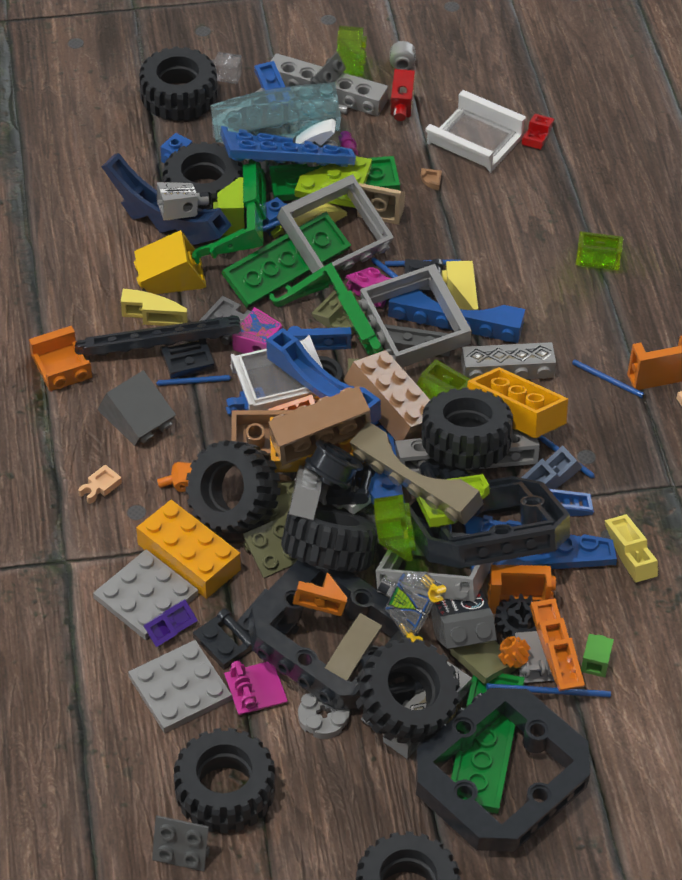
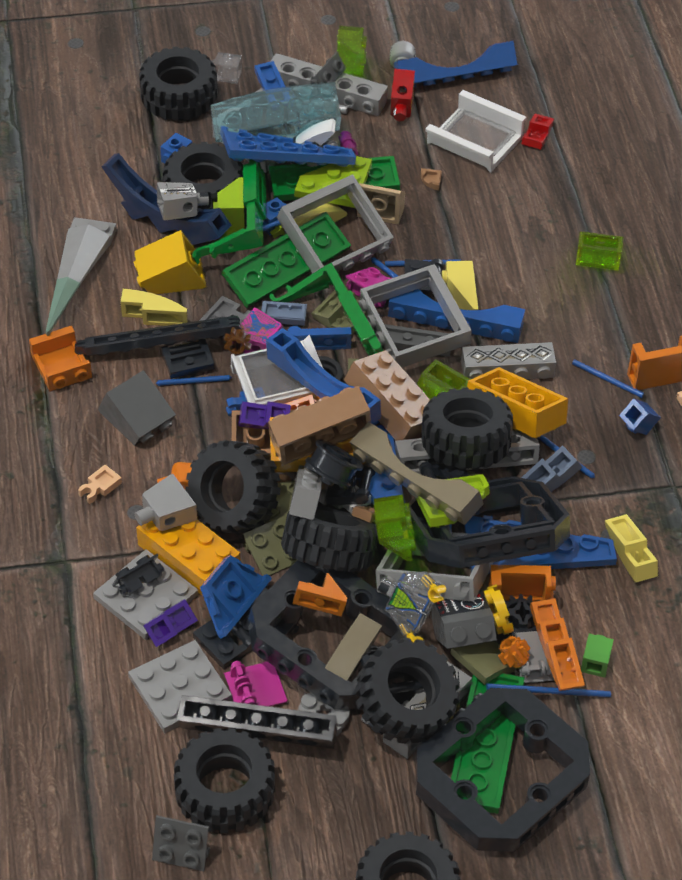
blue slope [549,489,594,516] -> none
none -> light grey plate [46,217,117,336]
none -> black hinge [112,554,164,596]
none -> light grey torso [135,474,197,531]
none -> black brick [177,695,338,749]
none -> blue wing [200,555,272,639]
none -> reddish brown gear [224,327,252,355]
none -> dark purple slope [239,401,291,429]
none -> sand blue plate [261,301,307,326]
none -> medium nougat tile [352,506,376,523]
none -> blue arch [393,41,518,89]
none -> yellow plate [483,584,514,635]
none -> blue brick [619,398,661,435]

